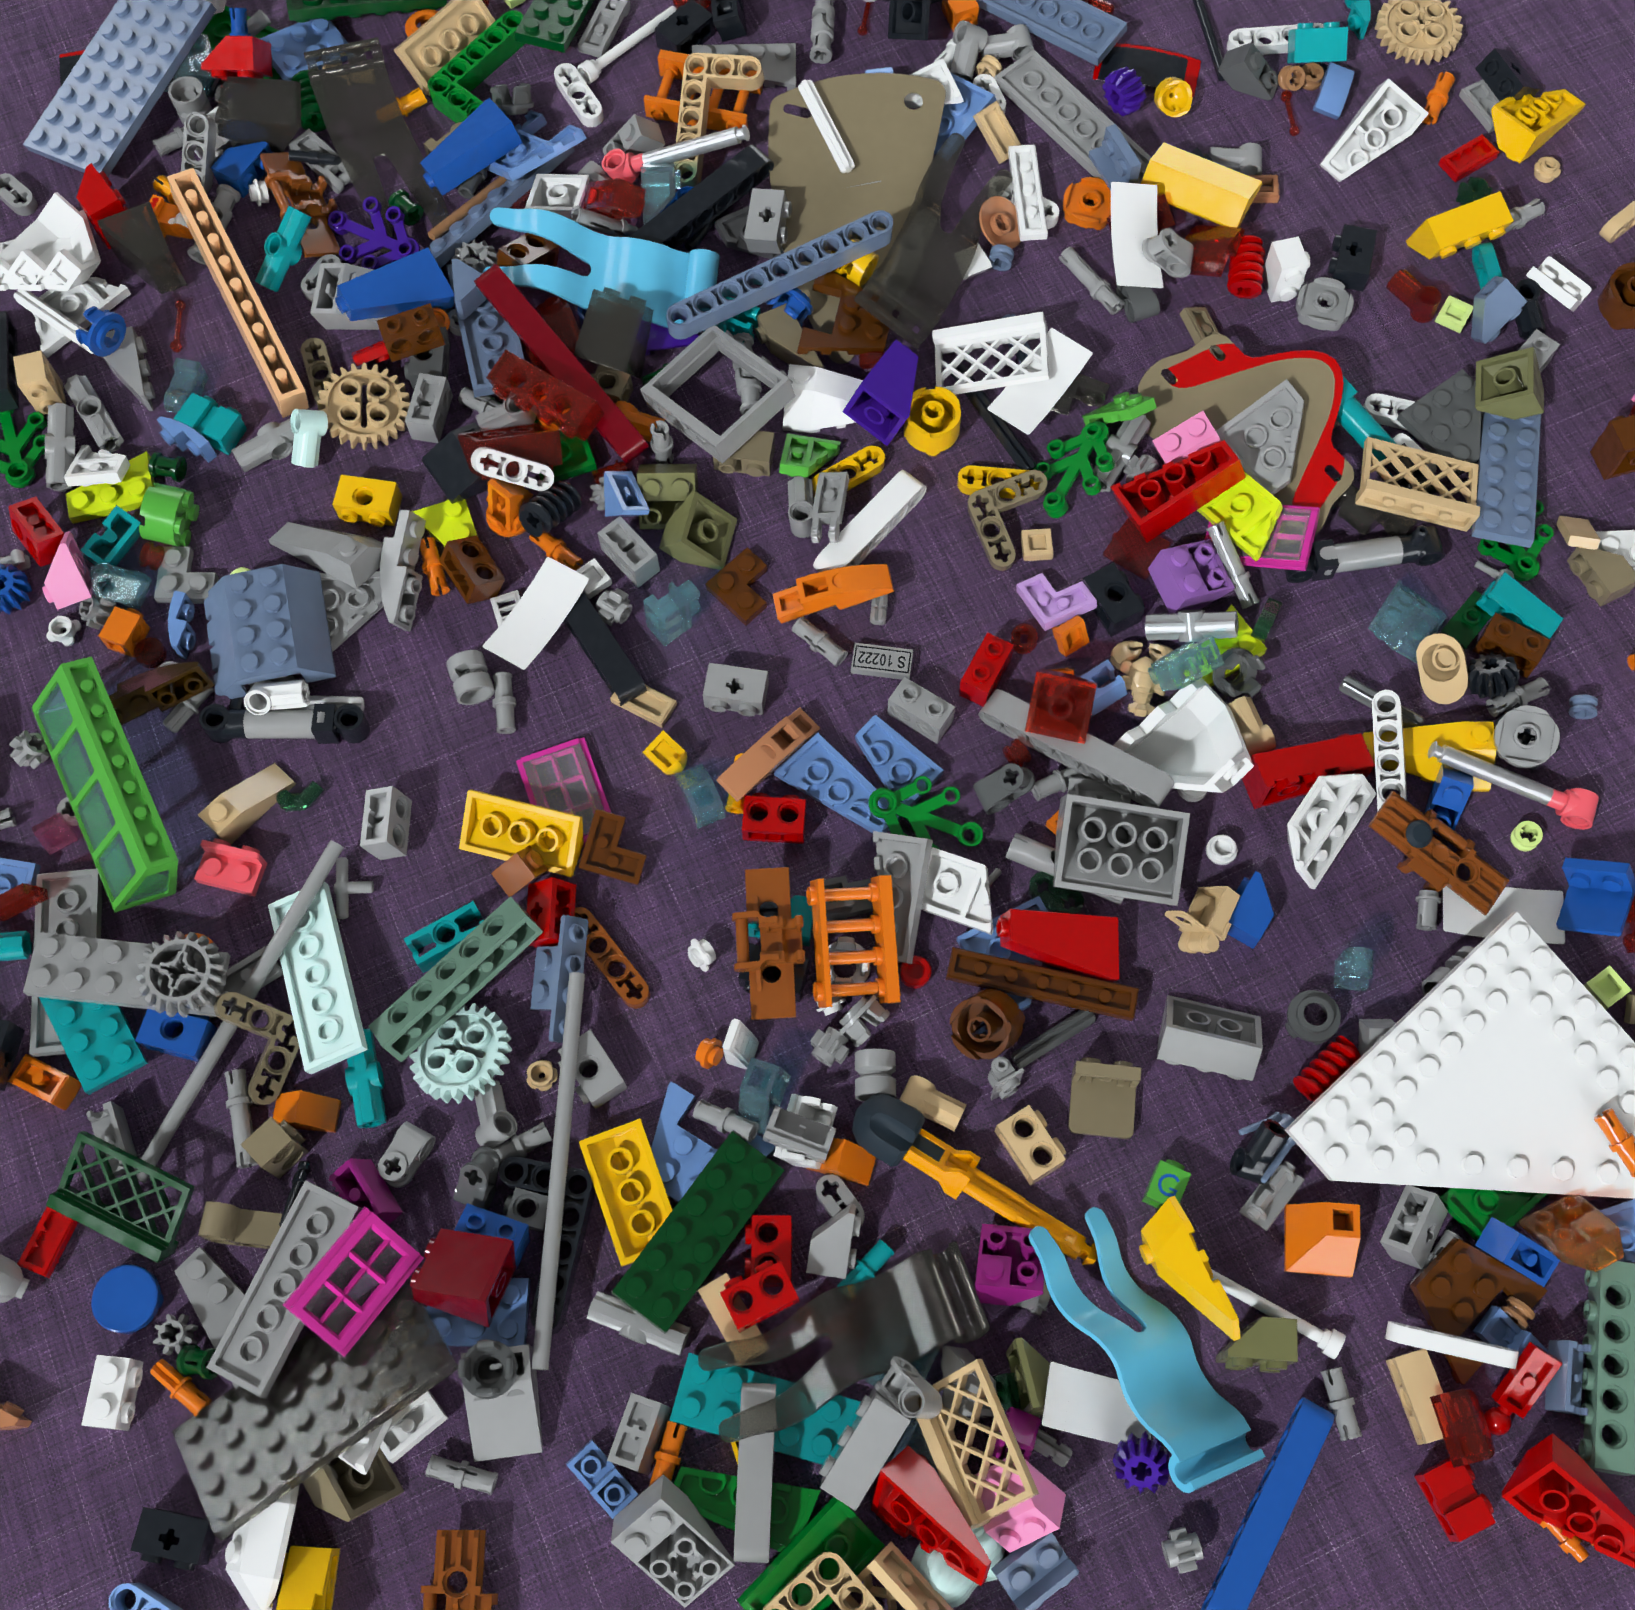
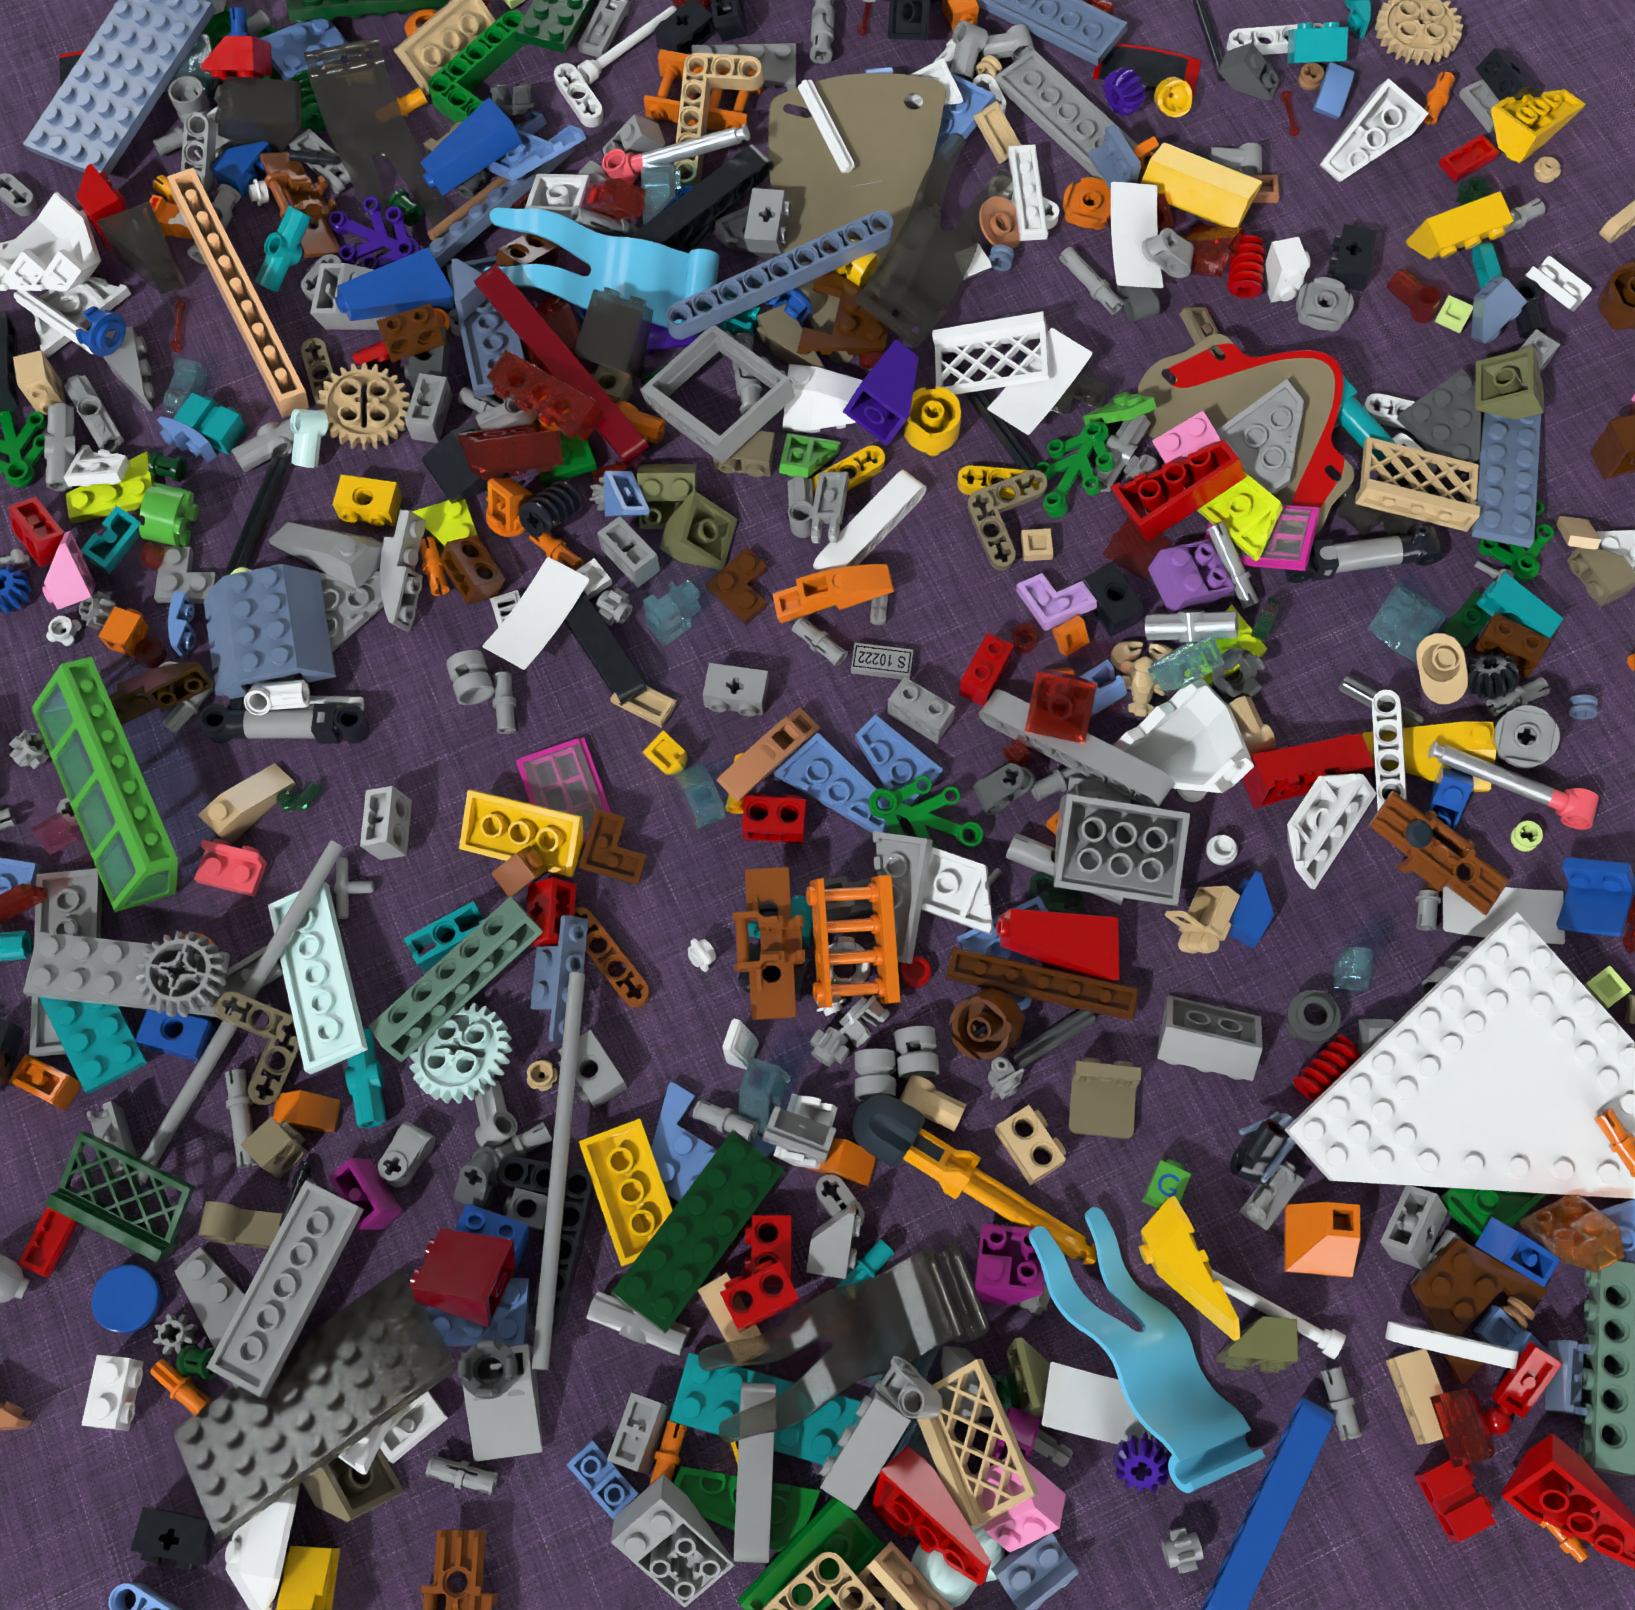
clear light blue piece [89,563,152,608] -> none
dark pink piece [283,1207,424,1357] -> none
light grey gear [452,240,497,273] -> none
white beam [471,447,554,491] -> none
light grey pin [650,420,674,464] -> none
orange plate [695,1038,724,1069] -> none
medium nougat bush [1278,65,1305,91] -> none
none -> black axle [224,456,288,576]
none -> light grey wheel [894,1026,939,1080]
none -> orange tile [1132,136,1159,172]

